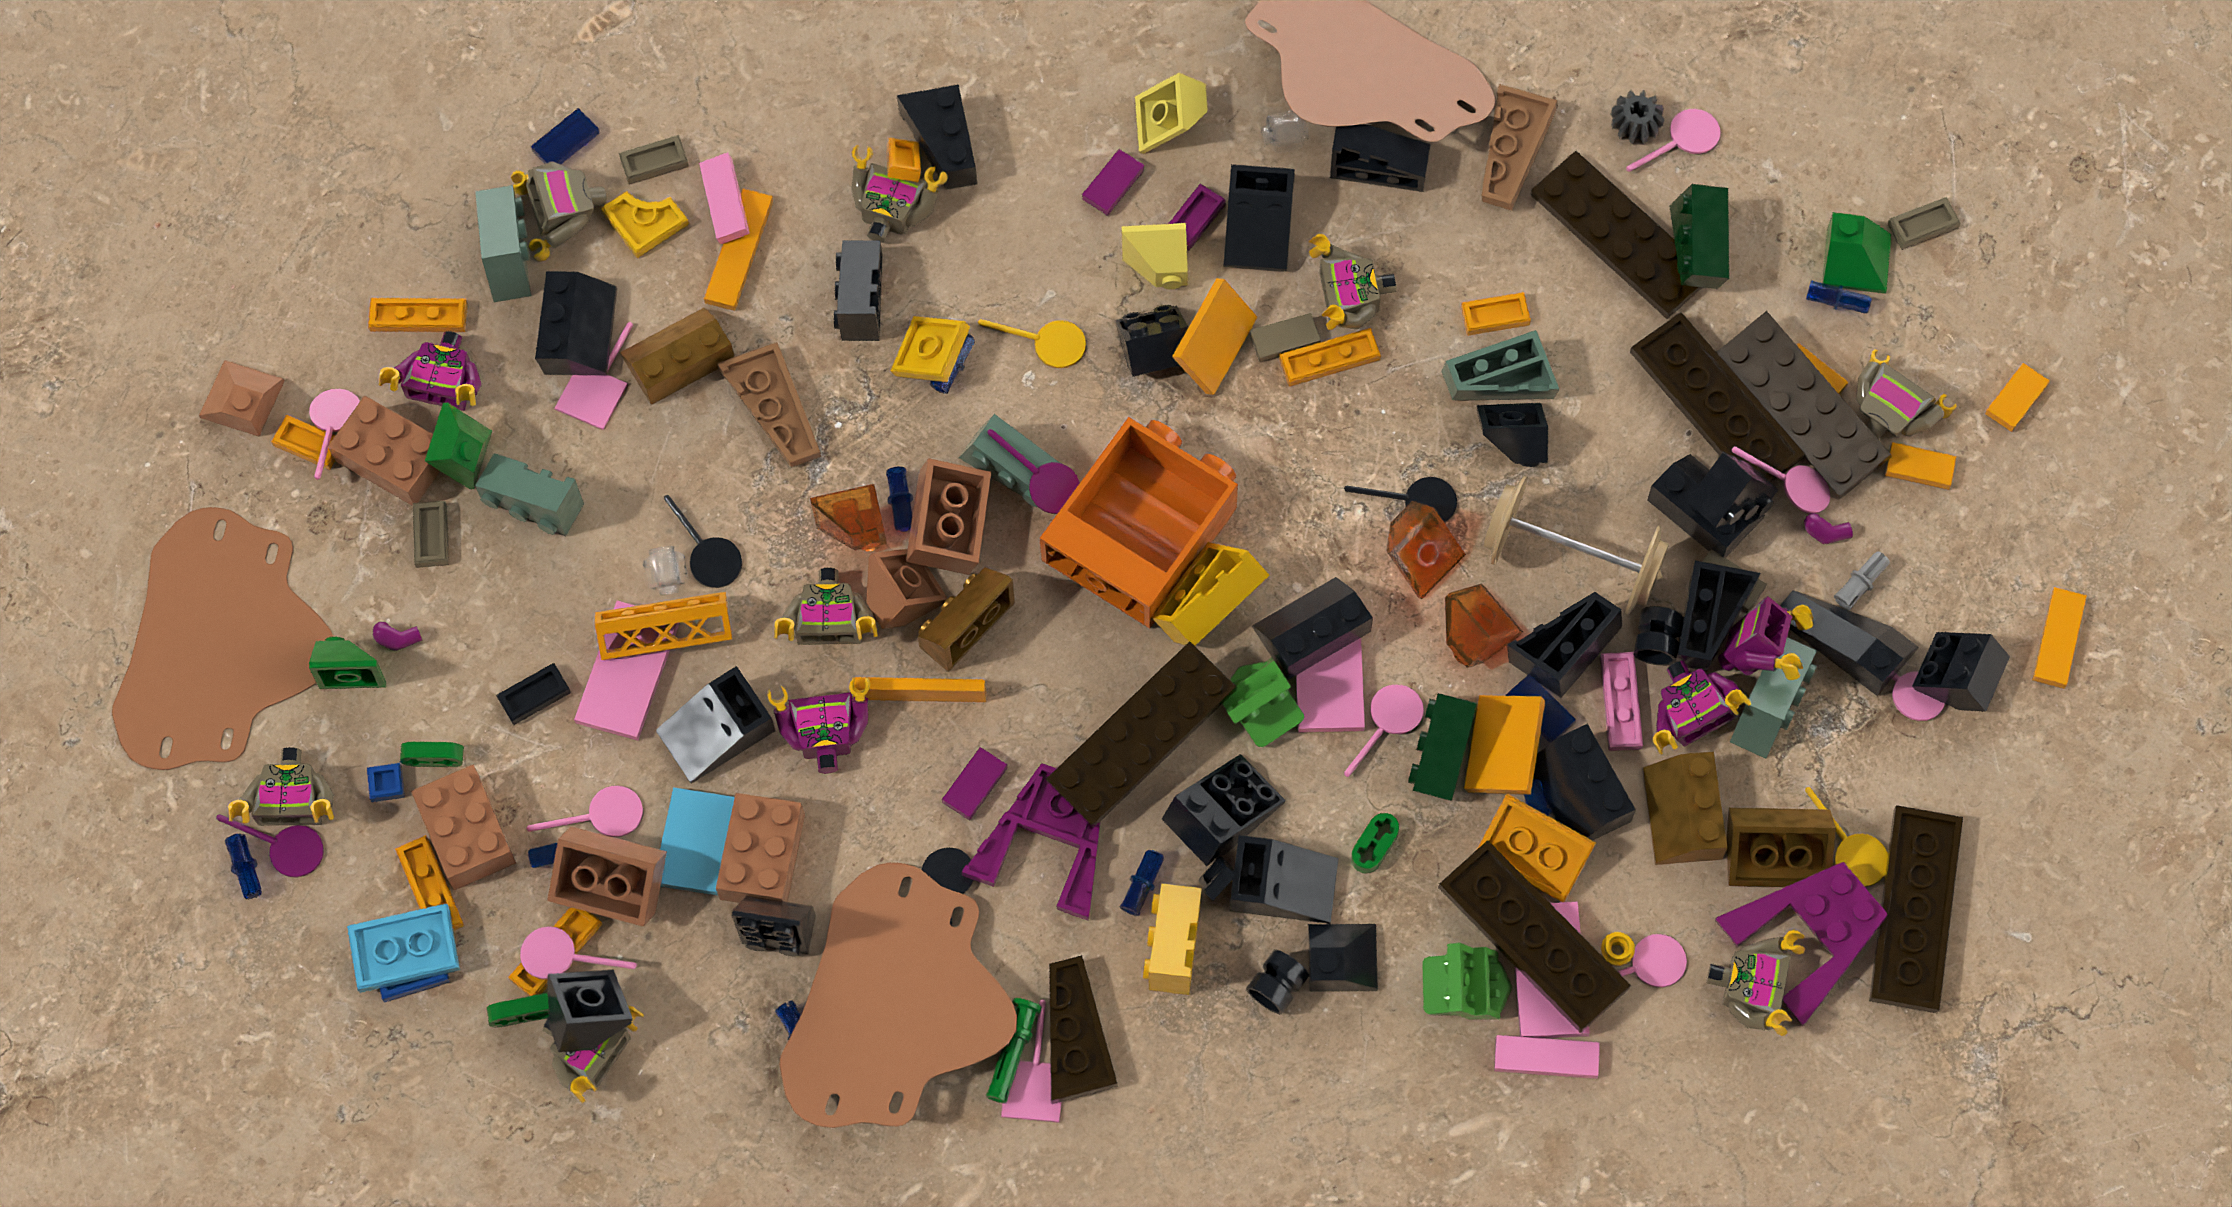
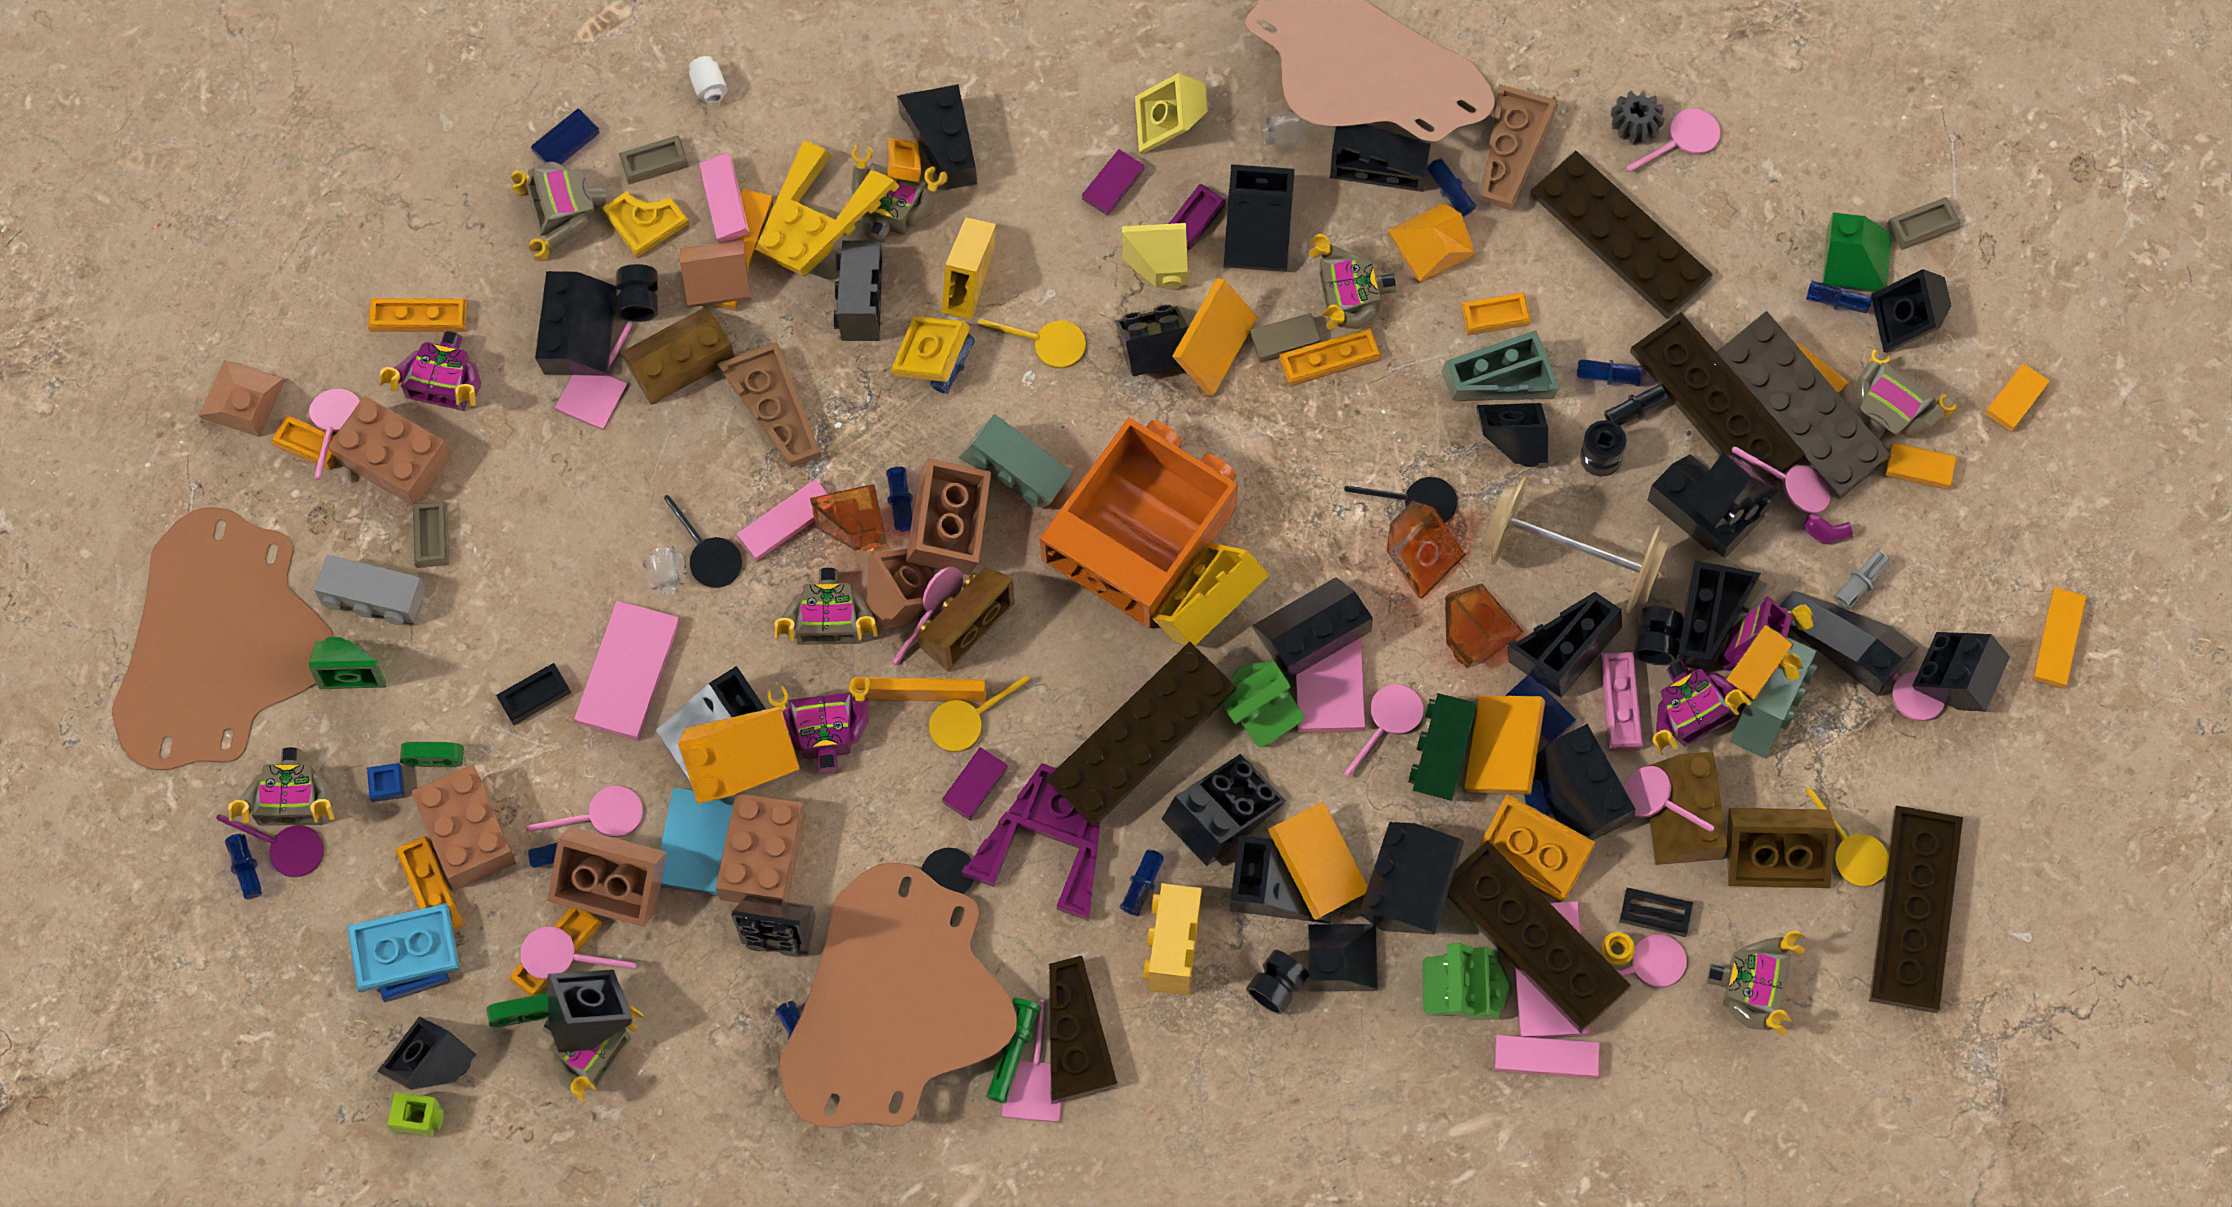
magenta arm [372,622,423,651] -> none
green slope [425,402,492,489] -> none
sand green wedge [475,185,531,302] -> none
sand green wedge [475,453,584,536] -> none
light orange fence [594,592,732,660] -> none
magenta piece [987,429,1080,514] -> none
black tile [1199,856,1236,900] -> none
green beam [1351,813,1399,873] -> none
dark green wedge [1669,184,1729,289] -> none
magenta wing [1715,862,1888,1027] -> none
none -> light grey brick [314,555,426,625]
none -> black slope [377,1017,477,1090]
none -> lime brick [387,1092,444,1137]
none -> black wheel [616,264,658,322]
none -> light orange slope [678,706,799,804]
none -> nougat slope [680,239,751,308]
none -> white brick [689,56,728,105]
none -> bright pink tile [737,479,836,562]
none -> yellow wing [754,140,899,277]
none -> bright pink piece [893,566,963,665]
none -> yellow piece [929,675,1030,752]
none -> yellow slope [941,217,996,320]
none -> light orange tile [1268,801,1368,920]
none -> black slope [1359,822,1464,935]
none -> light orange slope [1388,203,1475,283]
none -> clear blue axle [1427,158,1476,217]
none -> clear blue axle [1576,359,1642,386]
none -> black wheel [1580,420,1627,477]
none -> black axle [1604,385,1668,426]
none -> black tile [1619,887,1693,937]
none -> bright pink piece [1624,766,1714,832]
none -> light orange tile [1726,625,1794,699]
none -> black slope [1871,269,1951,353]

